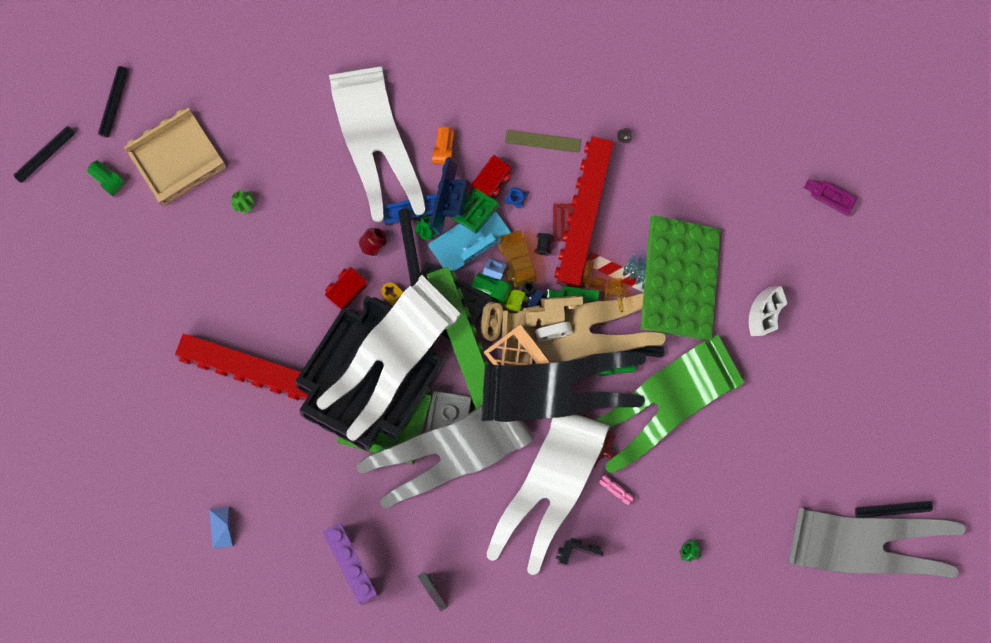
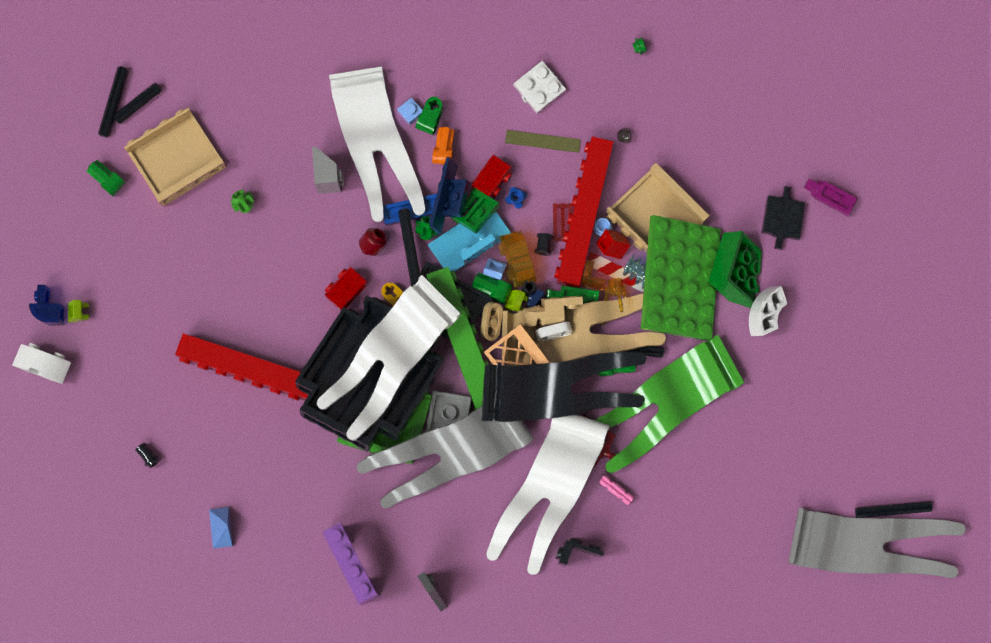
black axle [13,126,75,183] -> none
green piece [679,539,701,562] -> none
none -> white brick [12,343,71,384]
none -> clear blue brick [29,284,64,326]
none -> lime tile [68,300,89,323]
none -> black axle [113,83,162,124]
none -> black pin [135,443,159,468]
none -> light grey slope [312,147,344,194]
none -> light blue plate [397,98,422,125]
none -> green piece [415,97,443,135]
none -> white plate [513,61,566,113]
none -> light blue plate [593,218,612,236]
none -> red panel [596,229,631,259]
none -> tan panel [606,163,710,253]
none -> green plate [632,38,647,55]
none -> green wedge [708,231,762,308]
none -> black plate [761,186,805,250]

